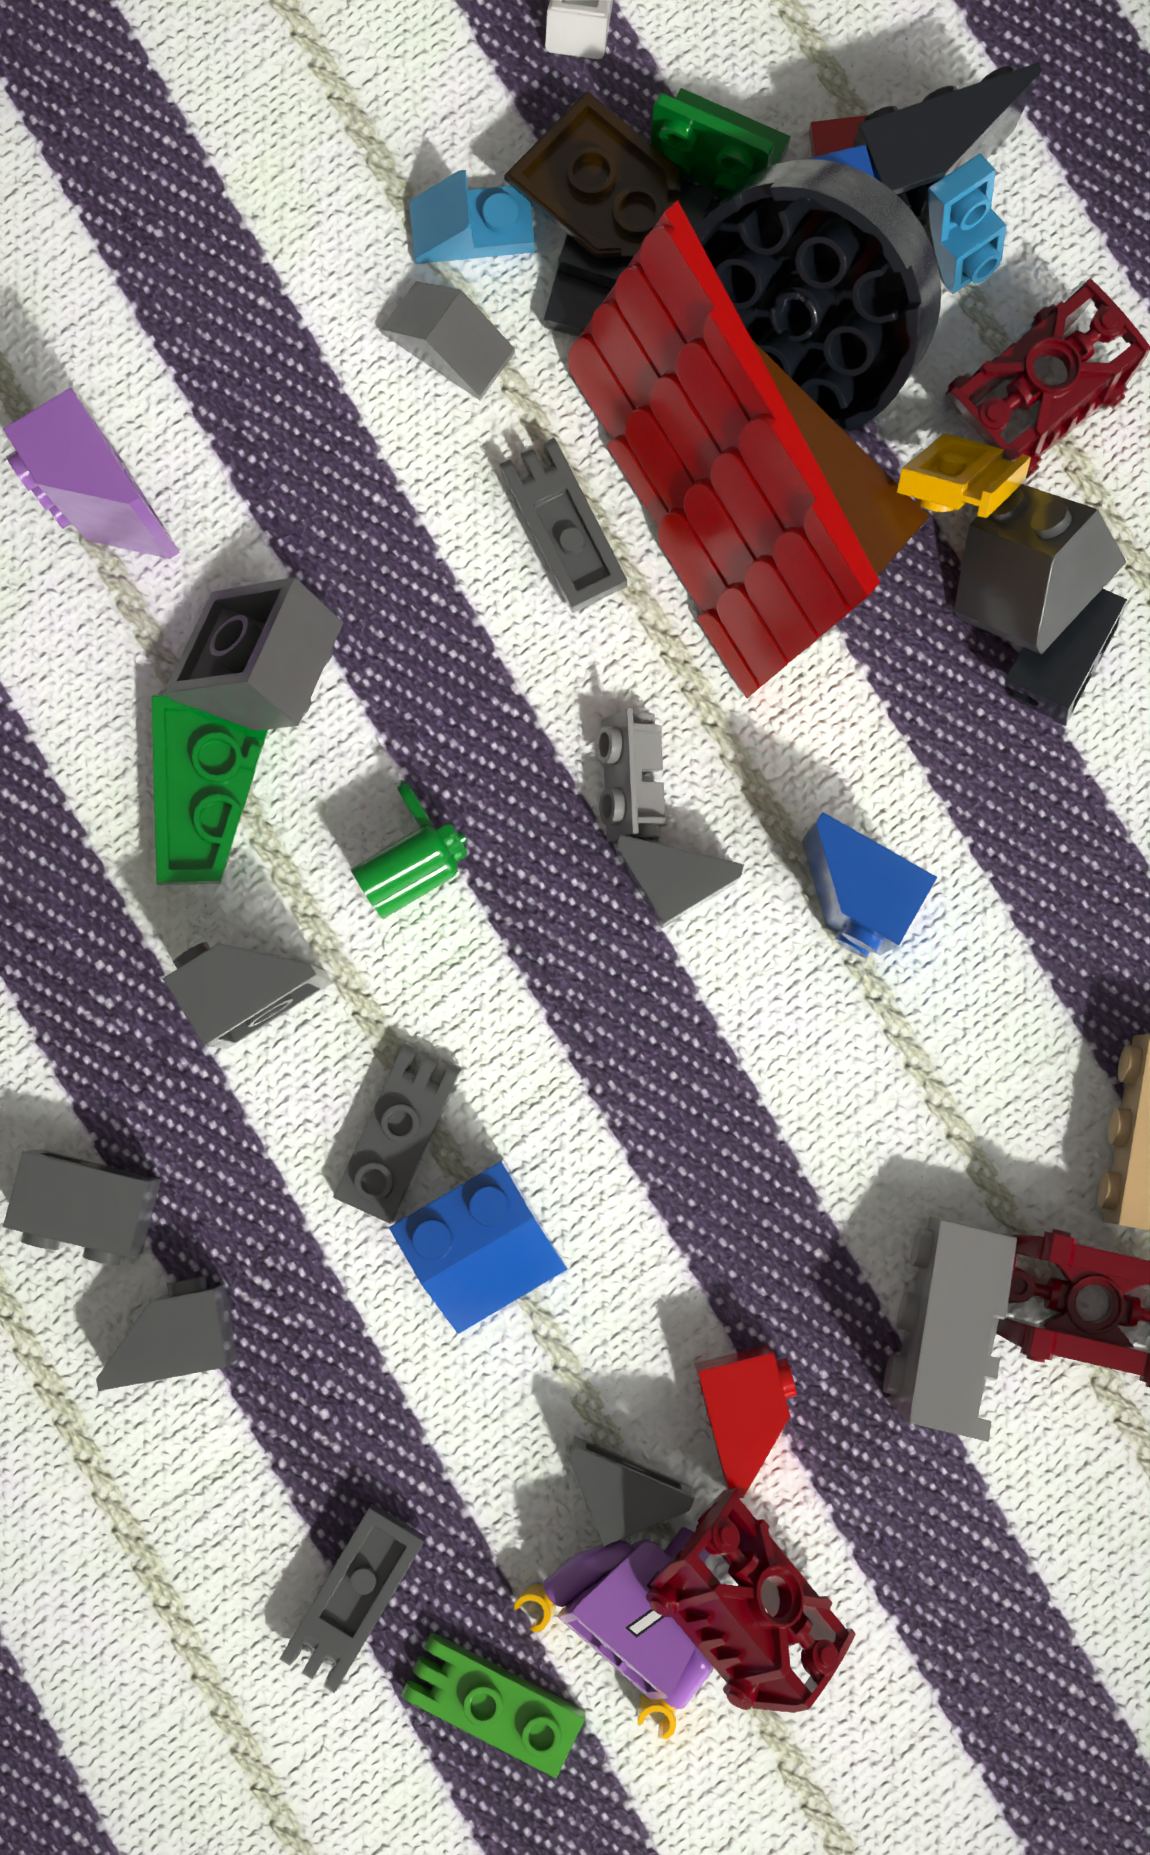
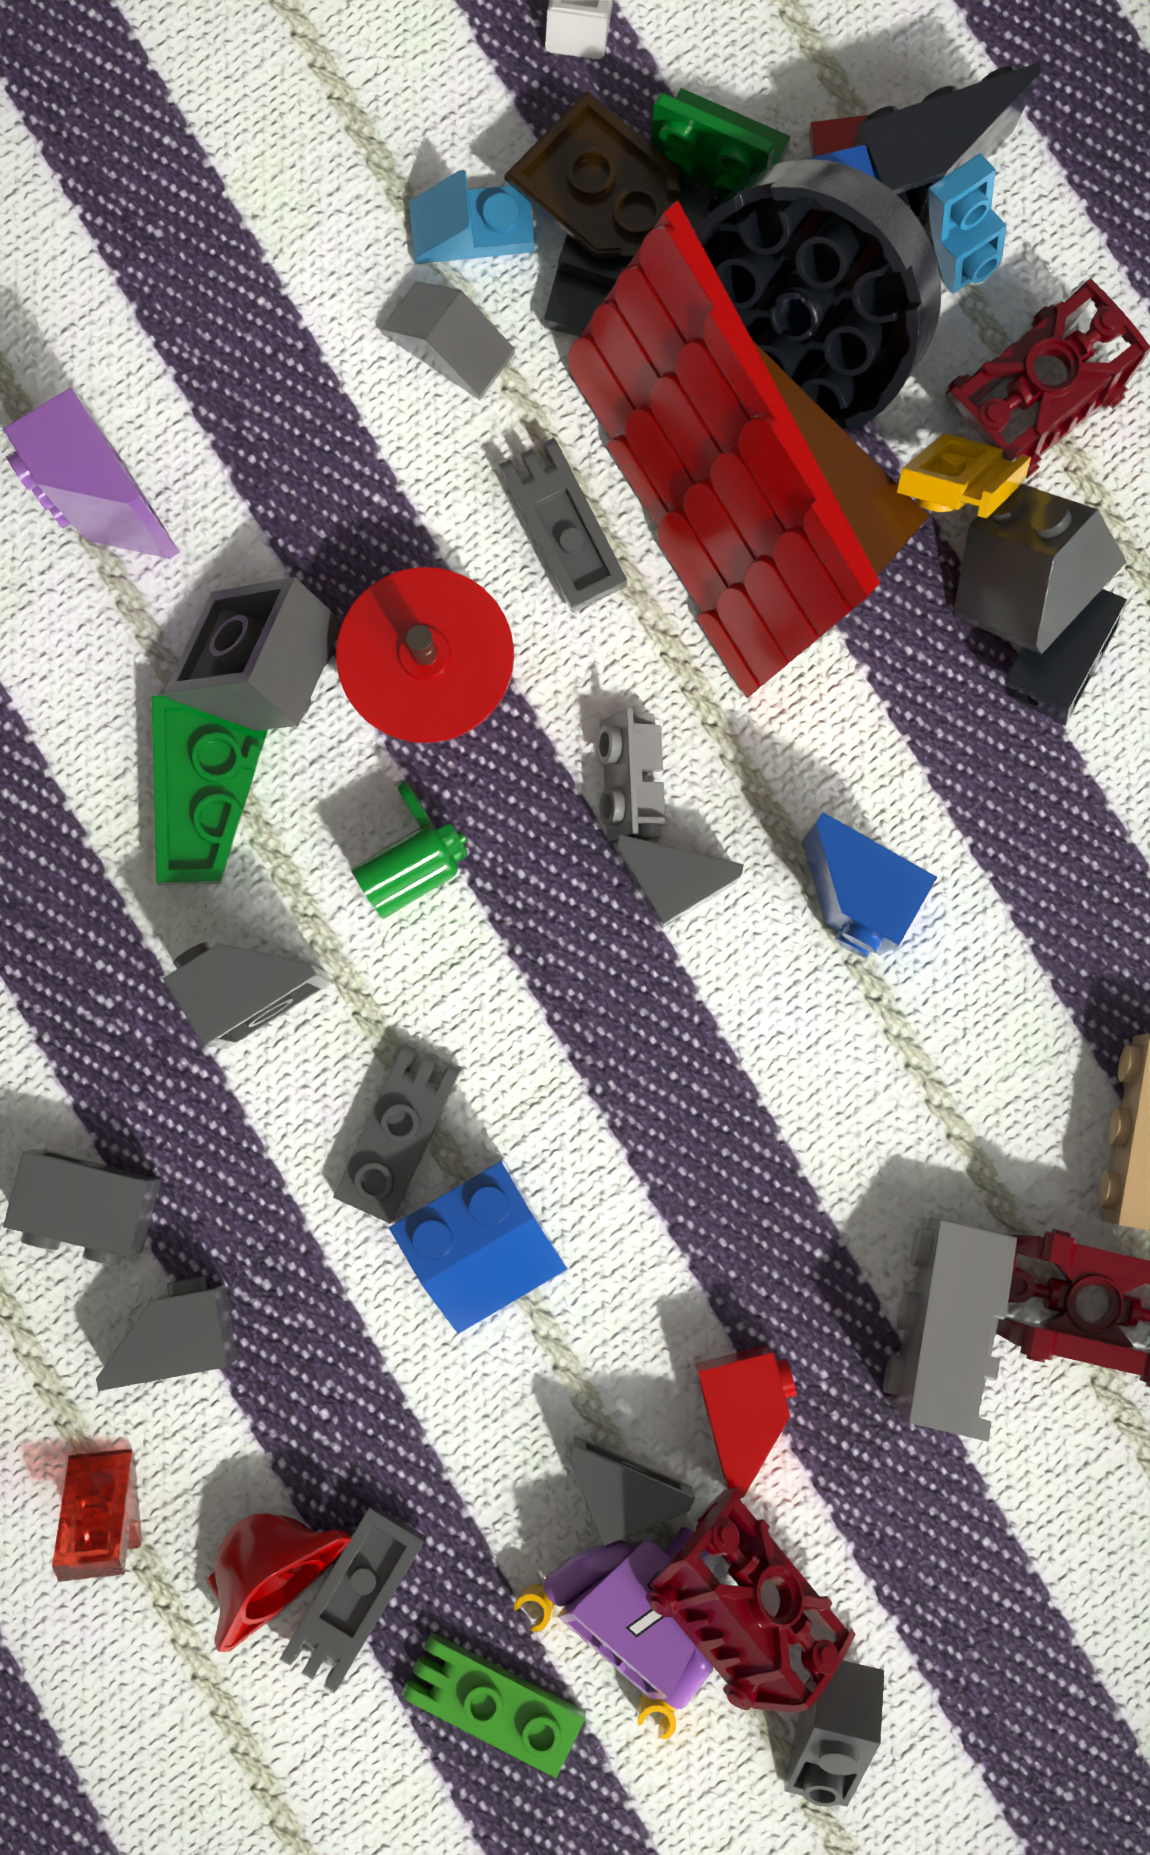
none -> clear red slope [52,1448,142,1582]
none -> red hat [206,1513,352,1652]
none -> red piece [336,567,514,743]
none -> dark grey slope [784,1660,885,1807]

